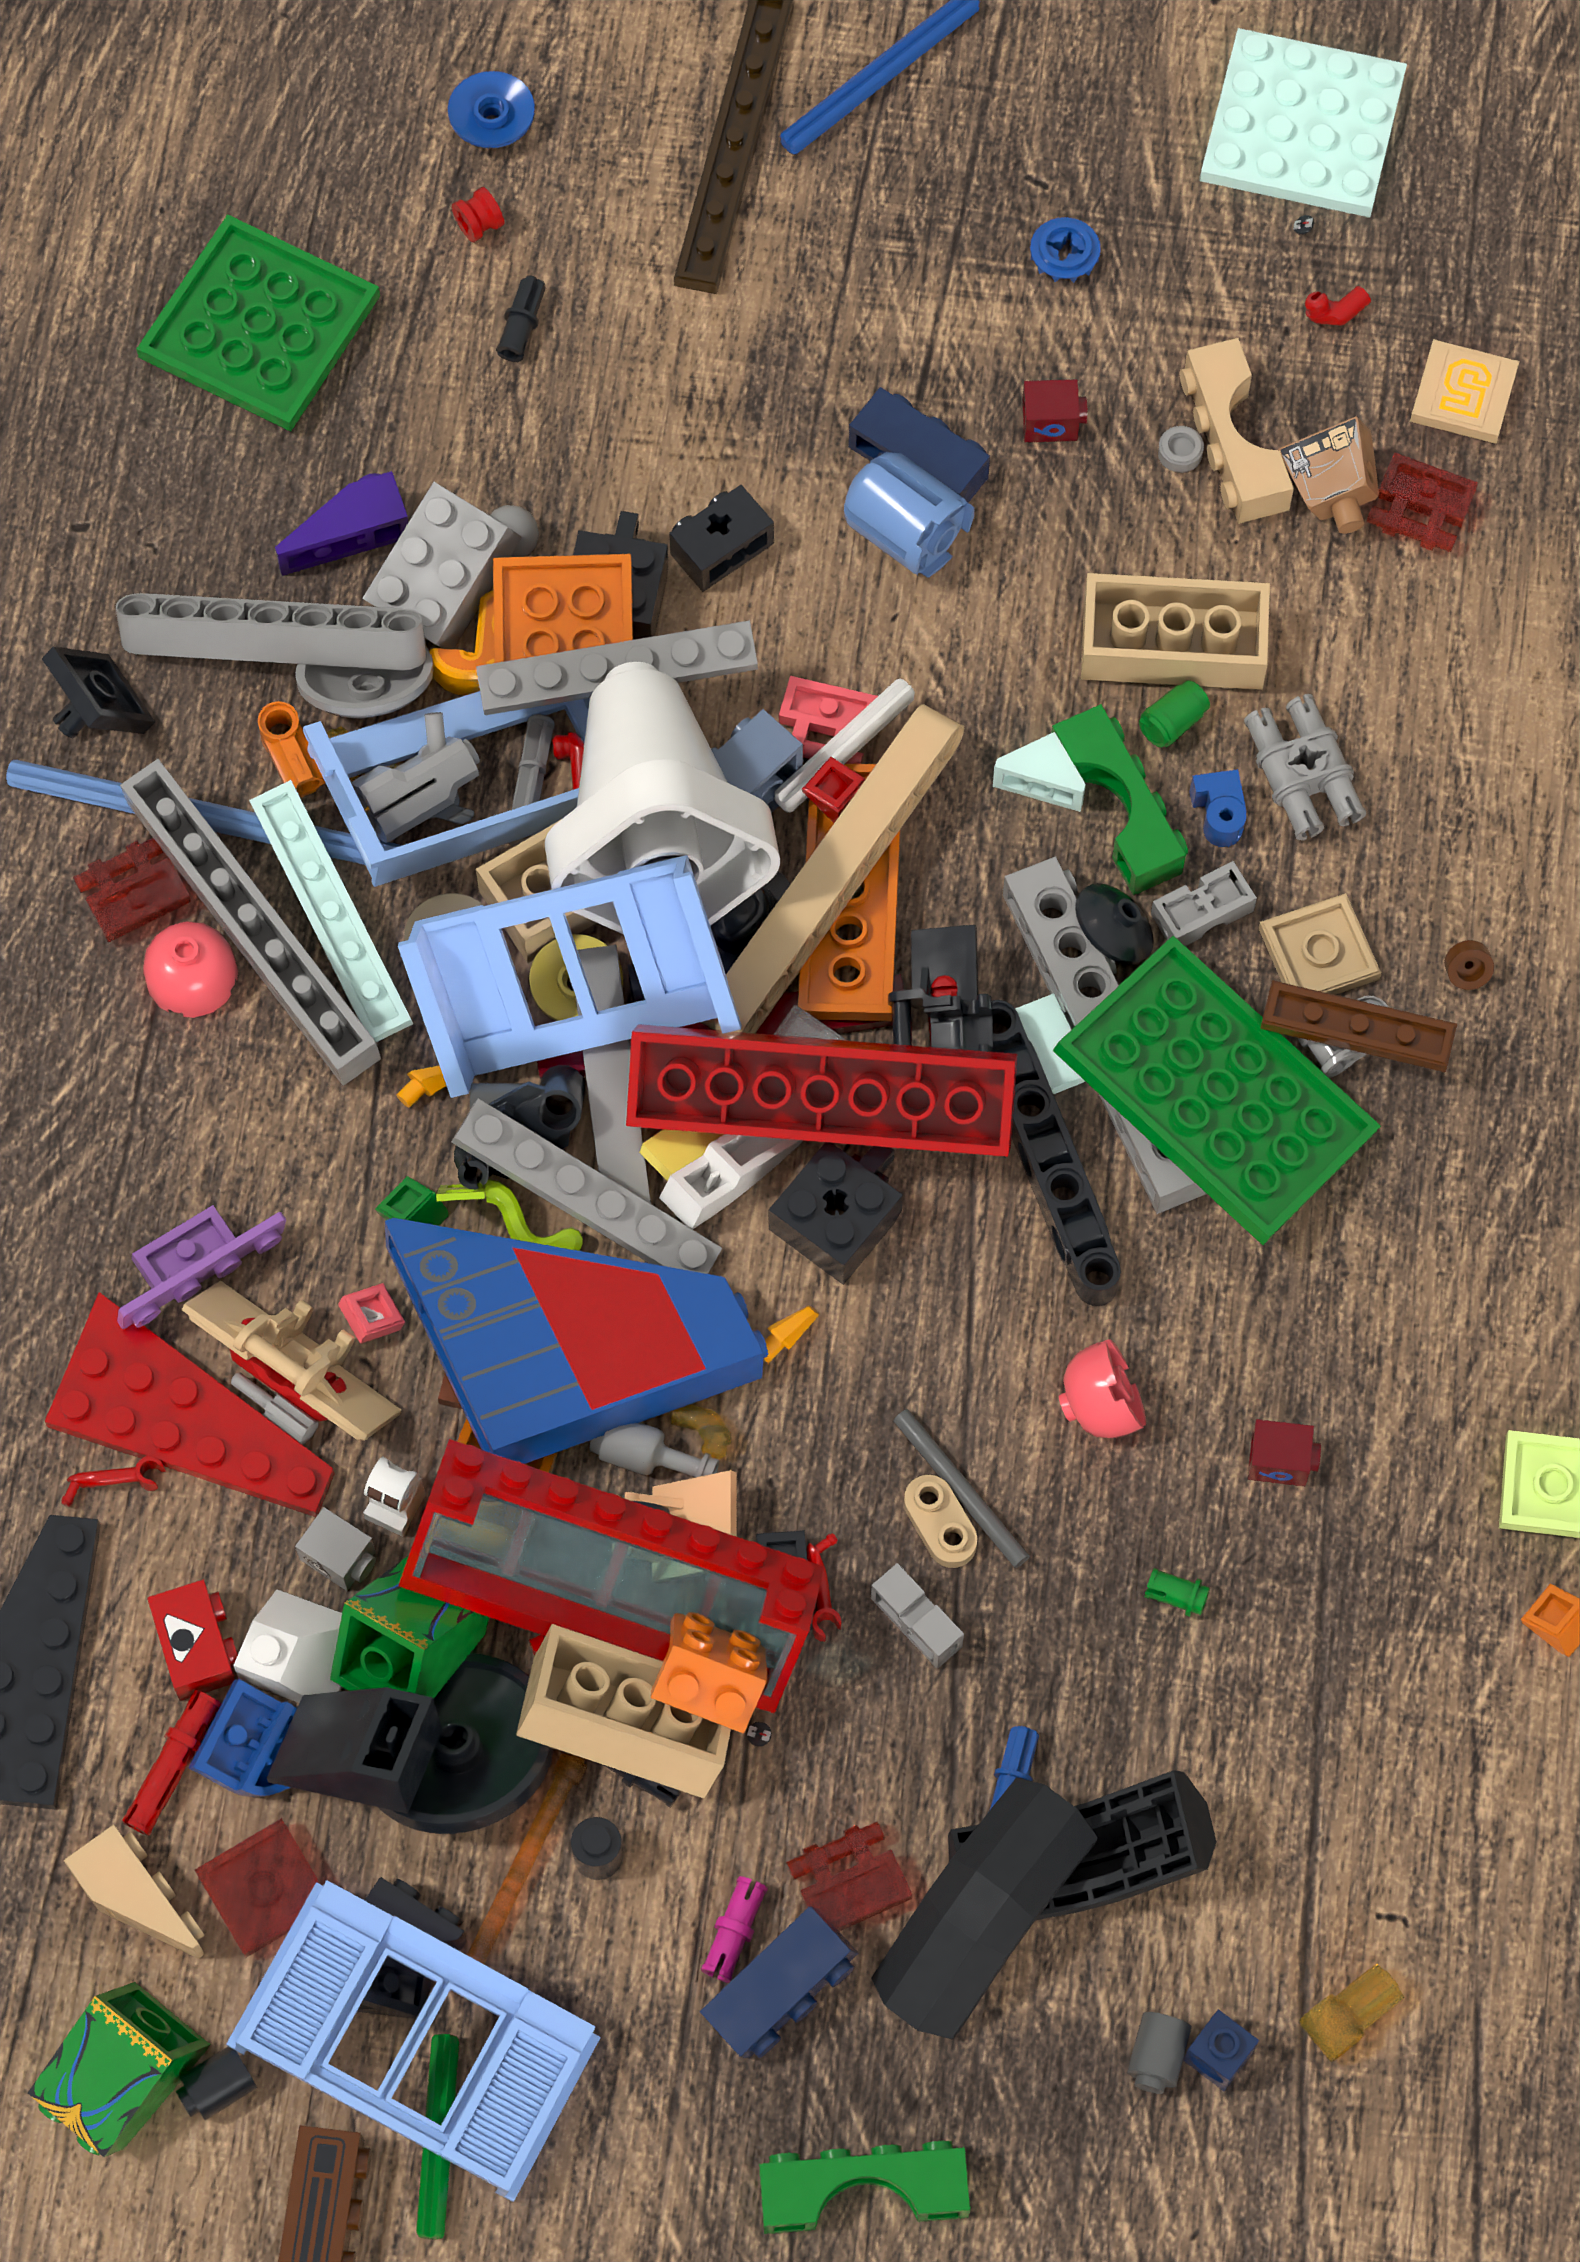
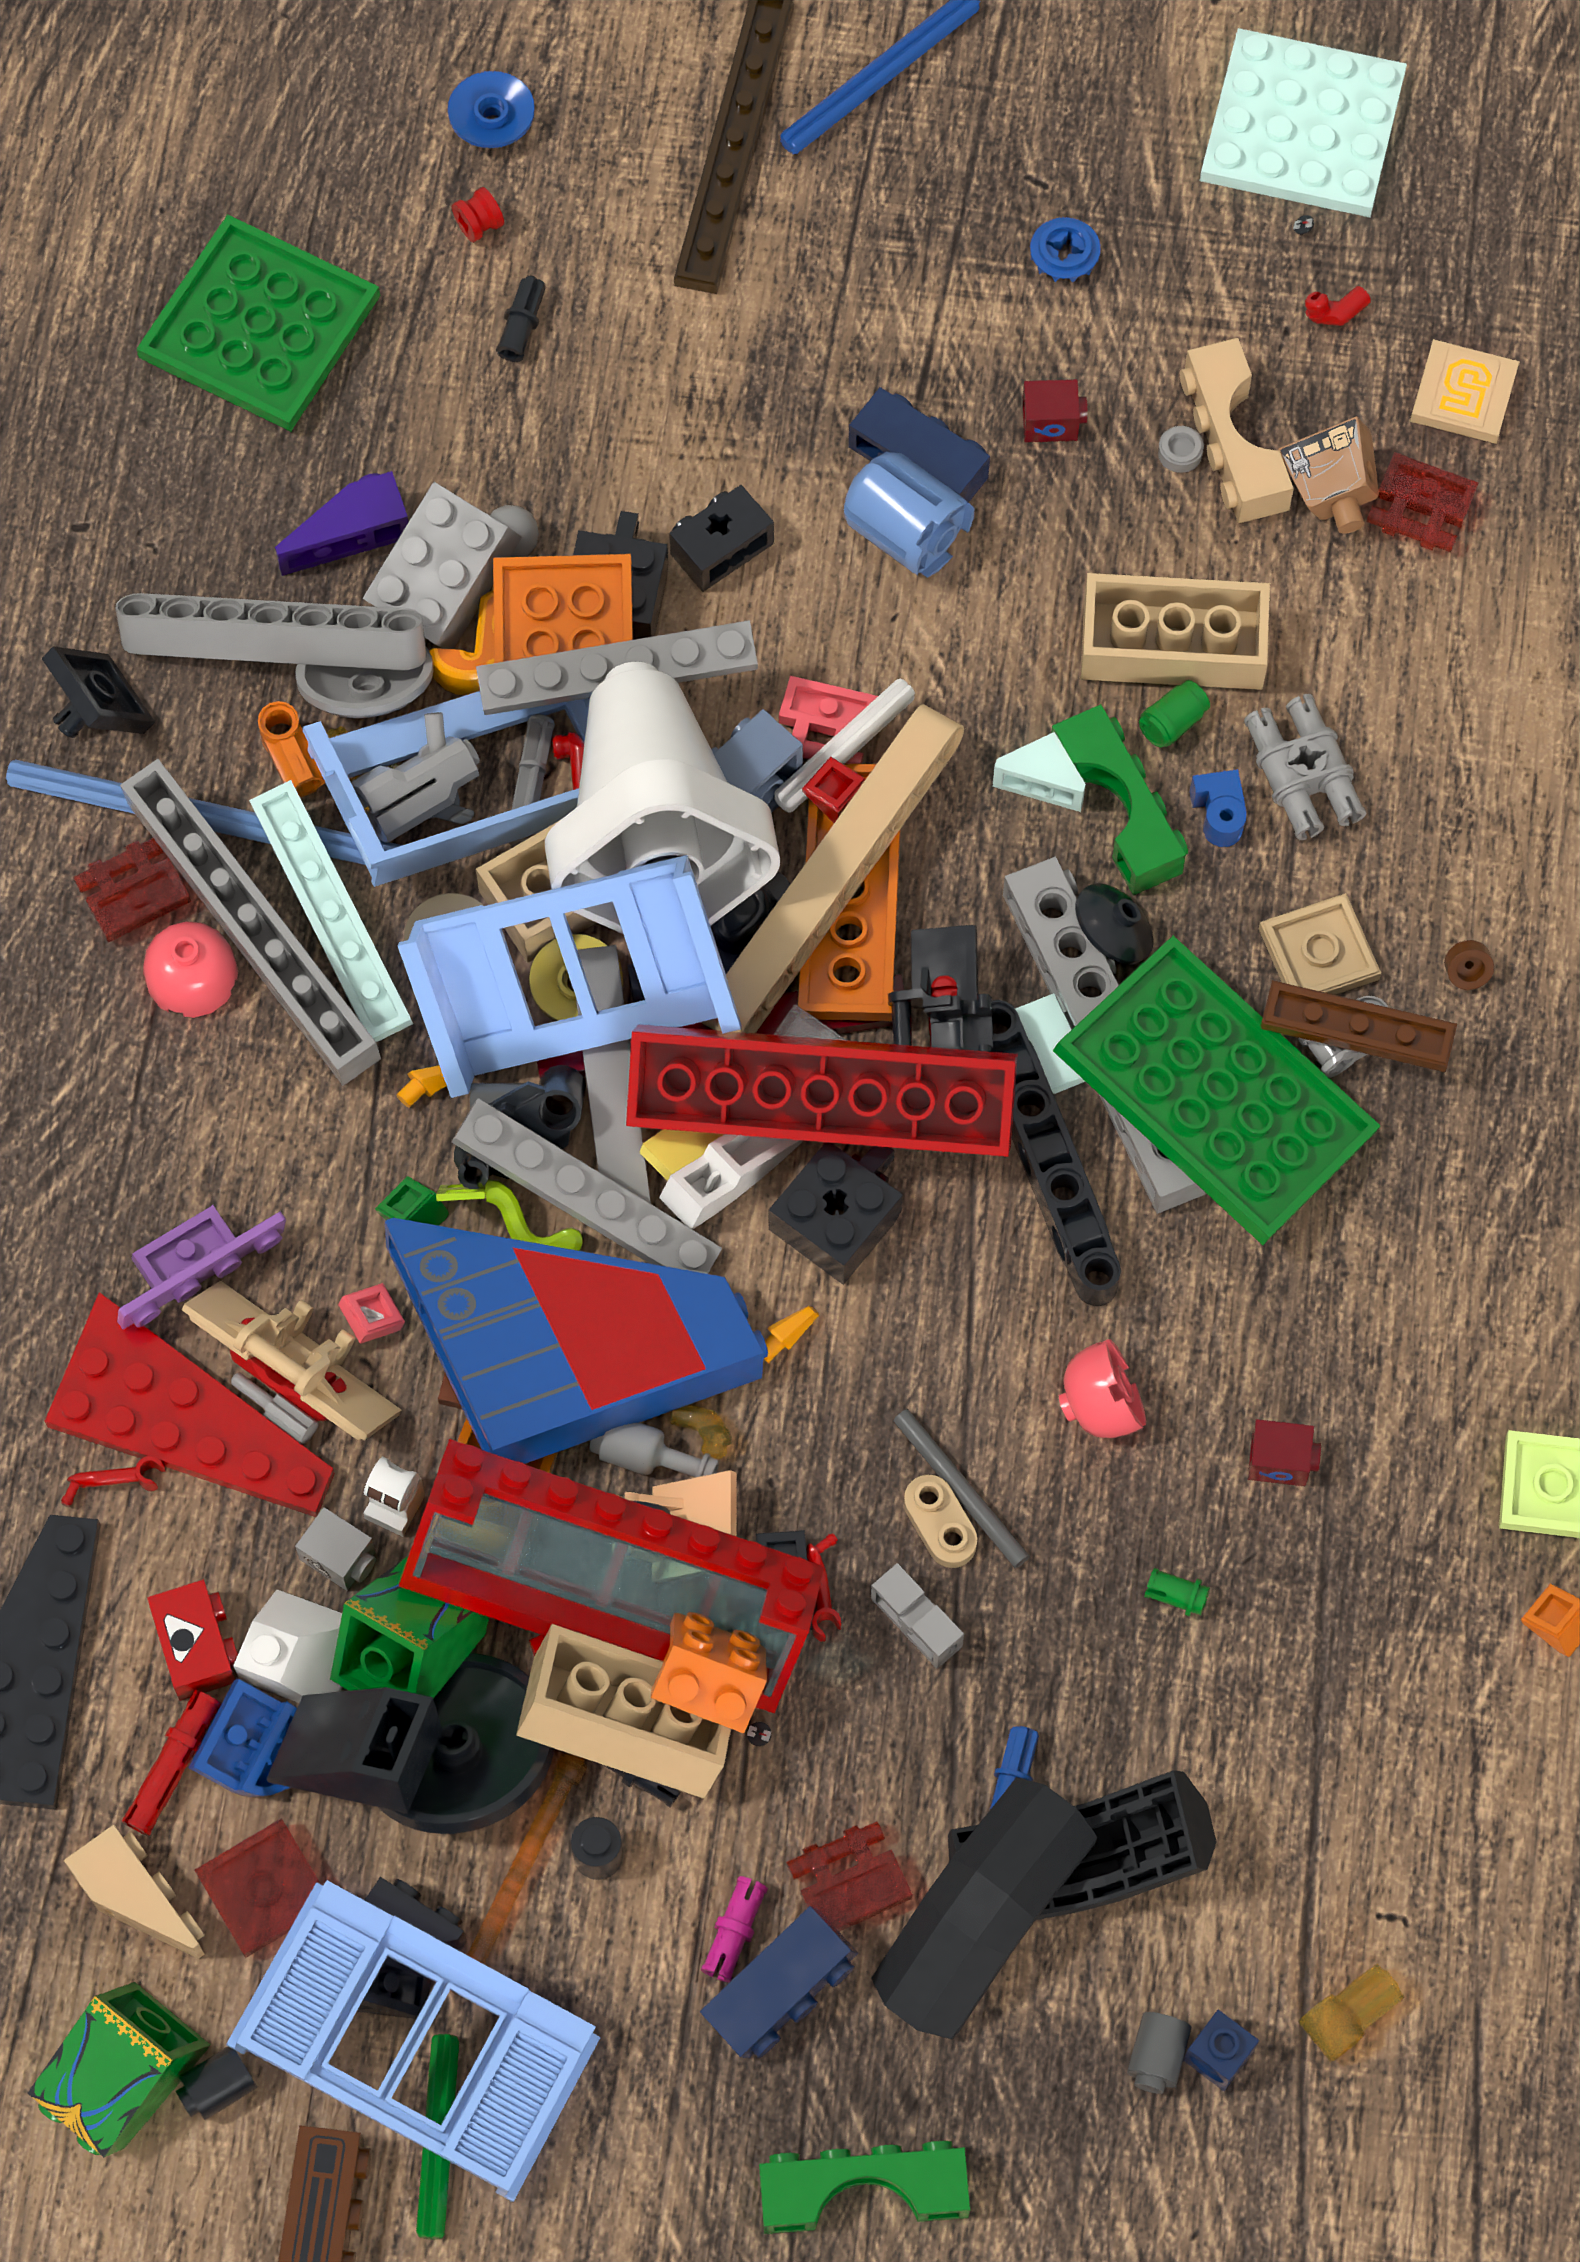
light grey piece [1151,861,1257,946] -> none

